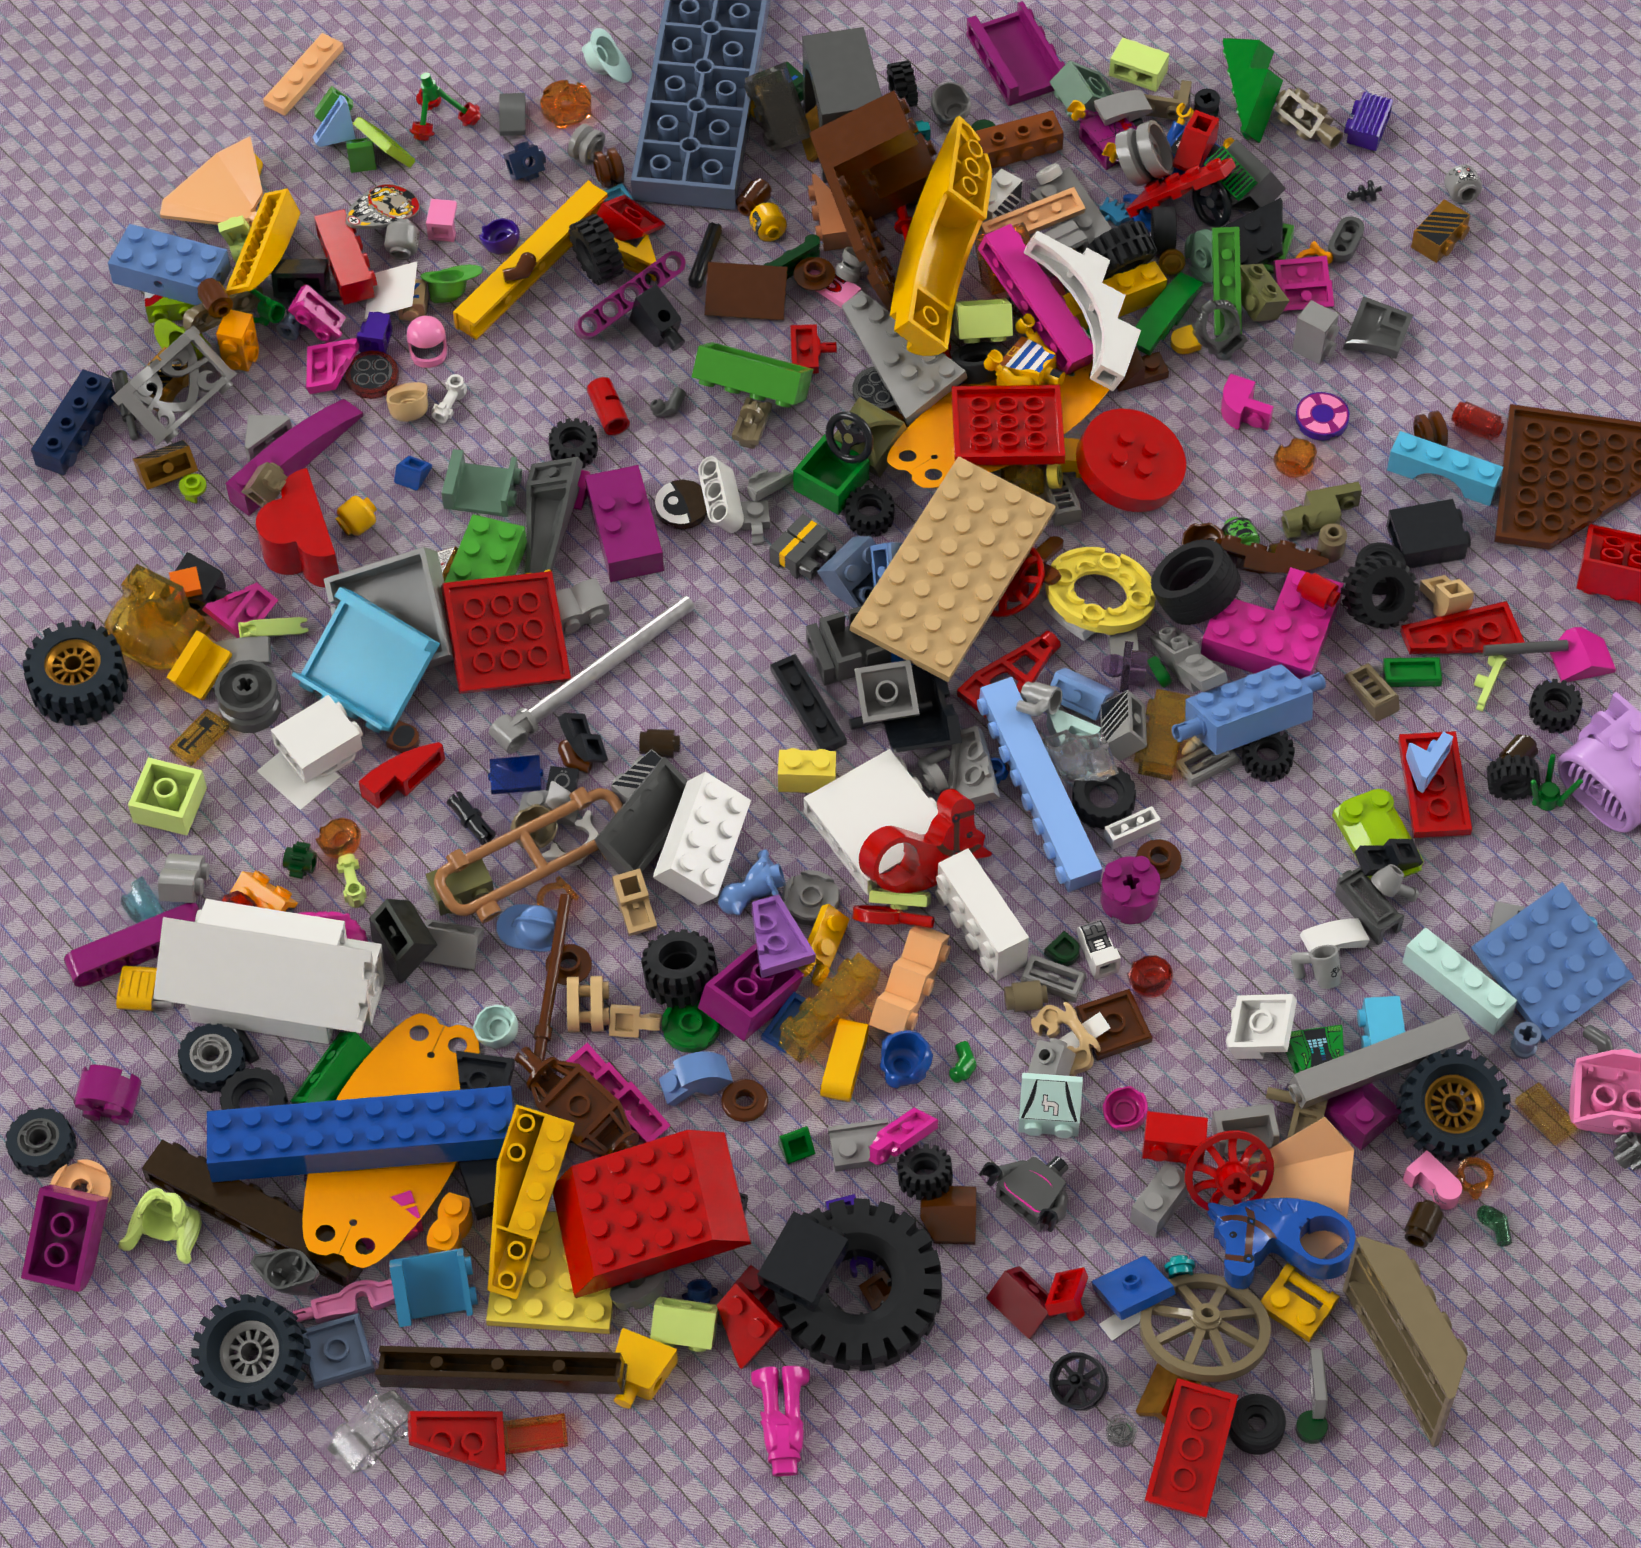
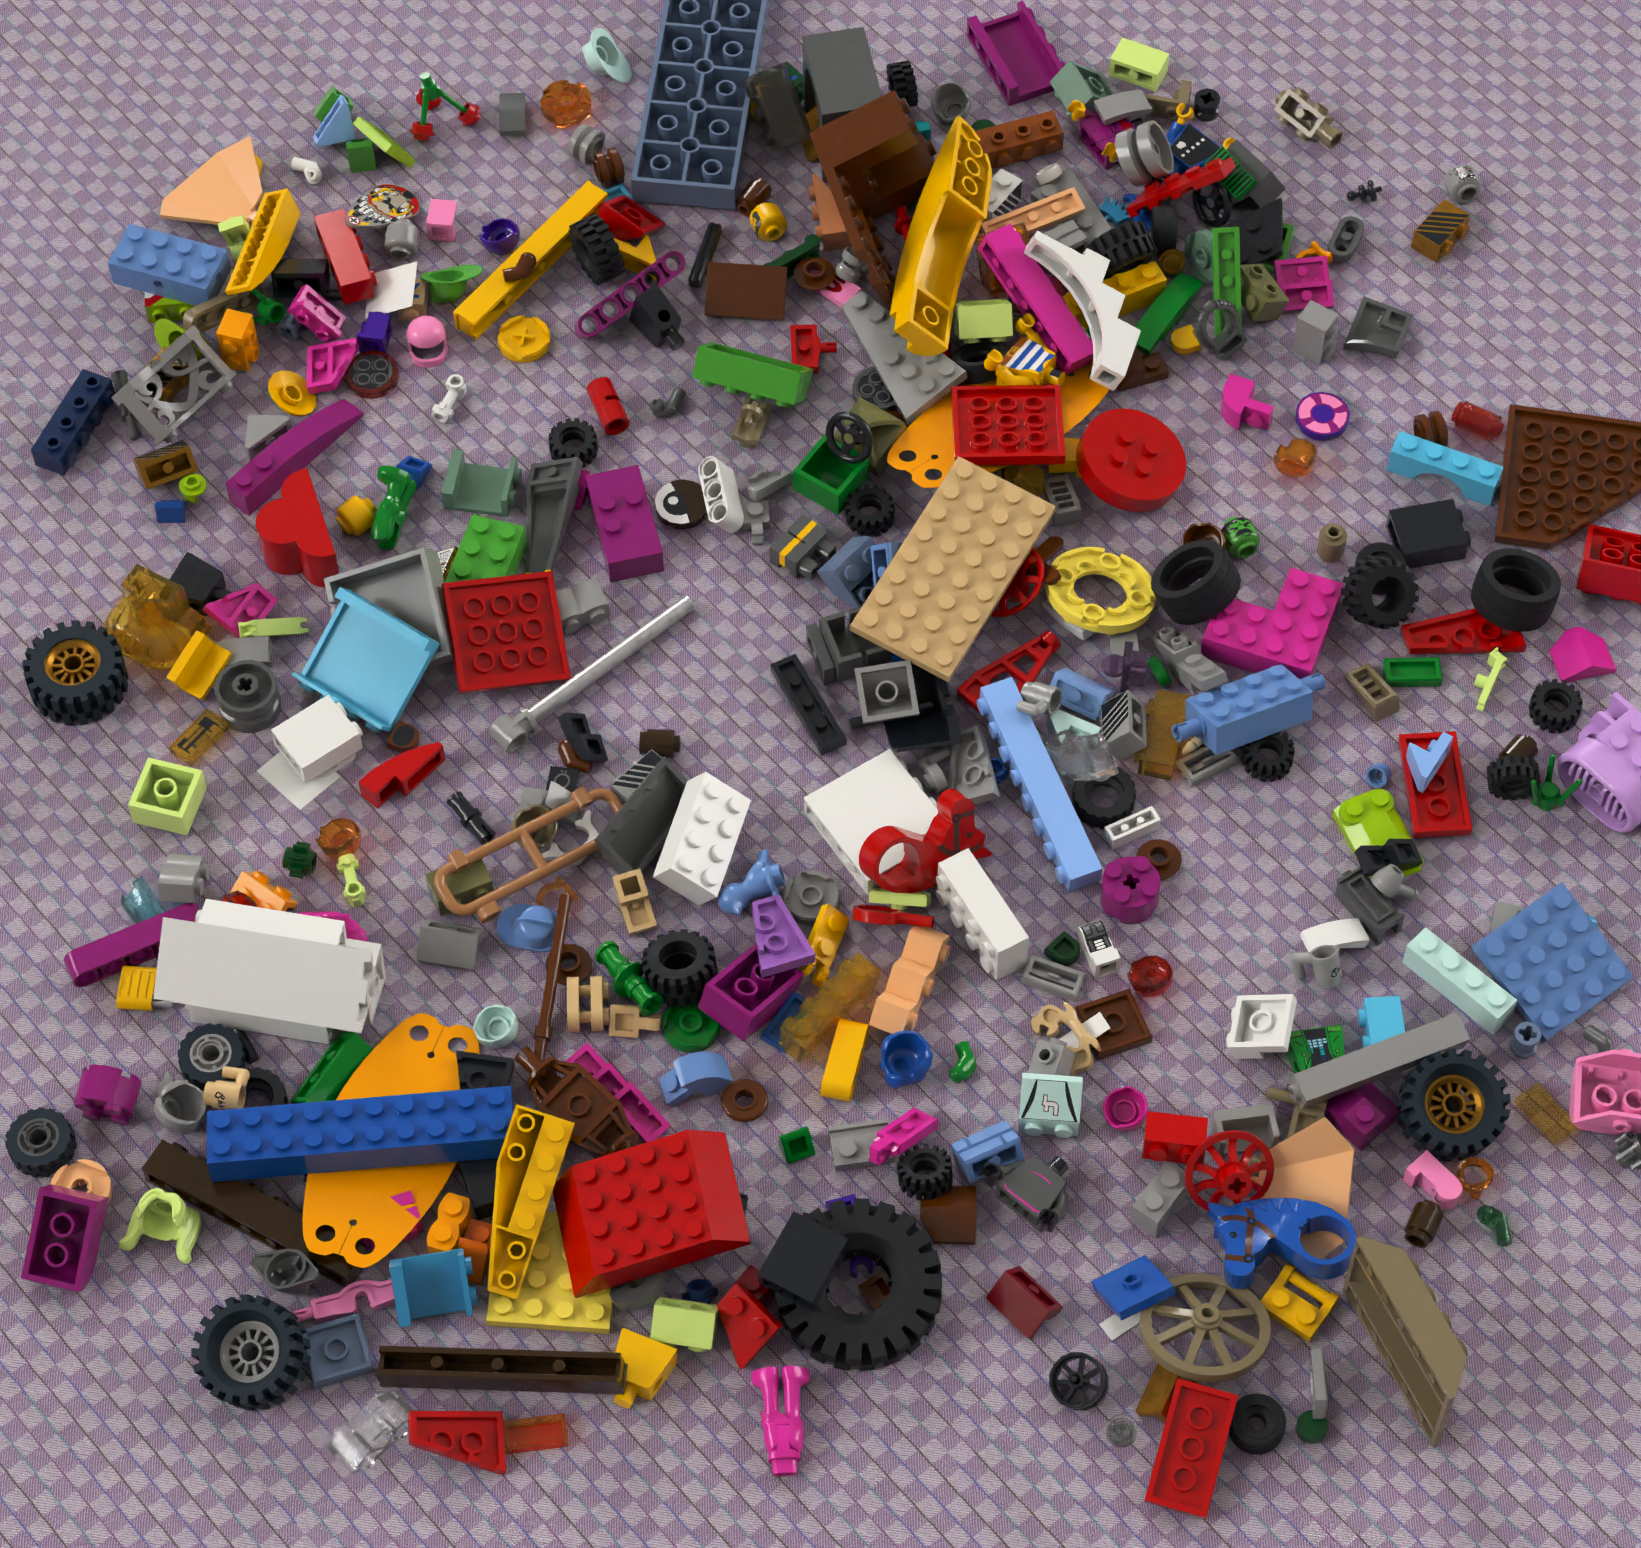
orange tile [169,566,202,600] -> none
reddish brown brick [197,278,233,318] -> none
dark tan brick [241,462,287,507] -> none
light nougat plate [263,33,344,116] -> none
pearl dark grey slope [369,899,437,983] -> none
tan cap [386,382,428,422] -> none
clear blue piece [488,755,544,795] -> none
dark blue brick [503,141,546,181] -> none
light yellow brick [778,748,836,793] -> none
dark tan brick [1004,980,1048,1012] -> none
red tile [1045,1267,1088,1321] -> none
light yellow tile [1046,464,1063,489] -> none
teal plate [1164,1255,1195,1279] -> none
red slope [1172,110,1219,171] -> none
reddish brown slope [1215,535,1329,575] -> none
green slope [1222,38,1283,143] -> none
olive plate [1281,481,1362,539] -> none
red brick [1296,572,1341,610] -> none
dark purple brick [1344,91,1393,151] -> none
tan brick [1420,575,1474,617] -> none
dark grey bar [1483,640,1568,656] -> none
none -> light grey hair [154,1072,207,1133]
none -> blue slope [155,500,187,523]
none -> tan piece [203,1066,250,1110]
none -> yellow dish [268,370,316,417]
none -> white arm [291,157,322,184]
none -> green piece [371,465,417,551]
none -> orange slope [457,1218,492,1286]
none -> yellow tile [498,315,550,363]
none -> green piece [595,941,663,1016]
none -> medium blue brick [951,1120,1024,1184]
none -> medium blue hinge [1366,763,1391,788]
none -> black tyre [1471,548,1561,632]

